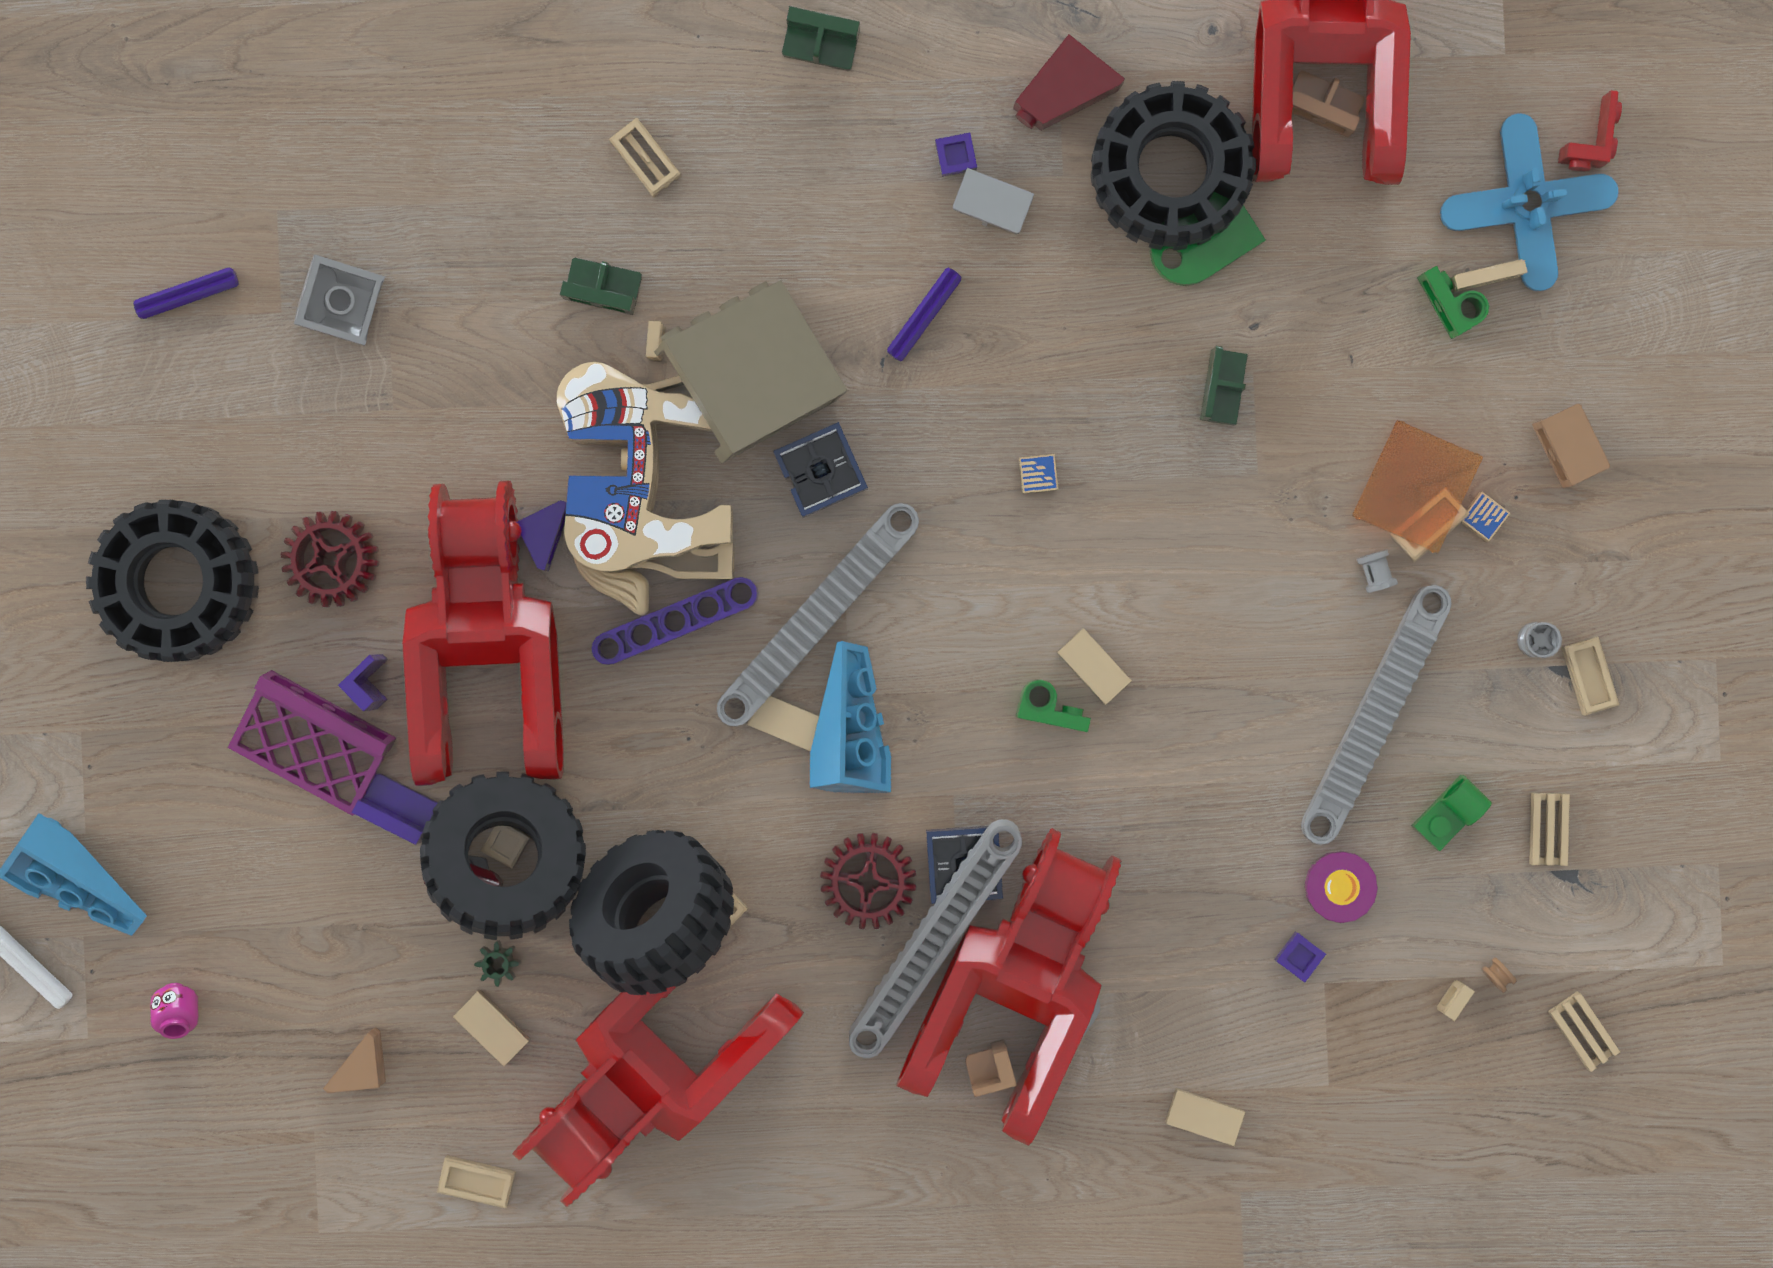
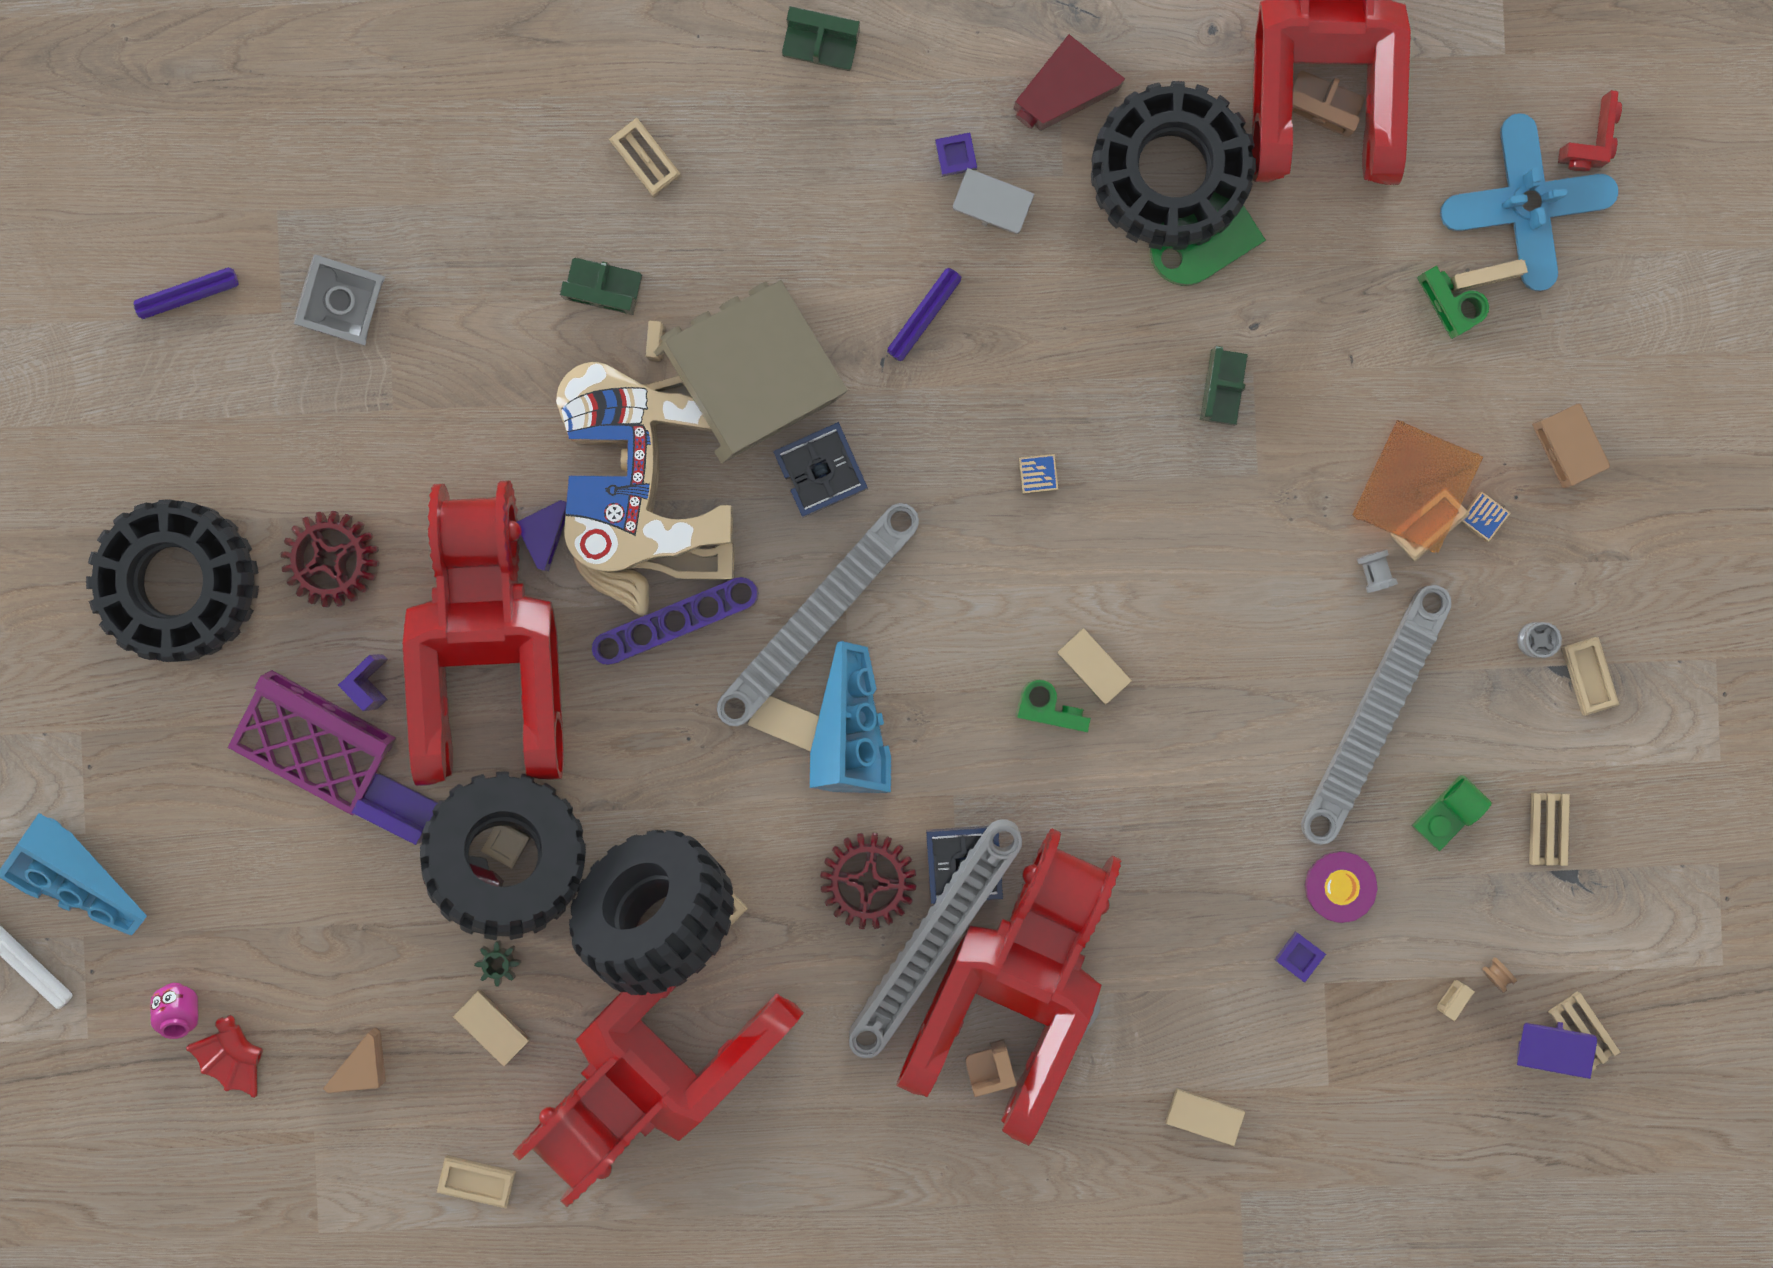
none -> red arm [186,1015,263,1098]
none -> dark purple panel [1517,1022,1597,1079]

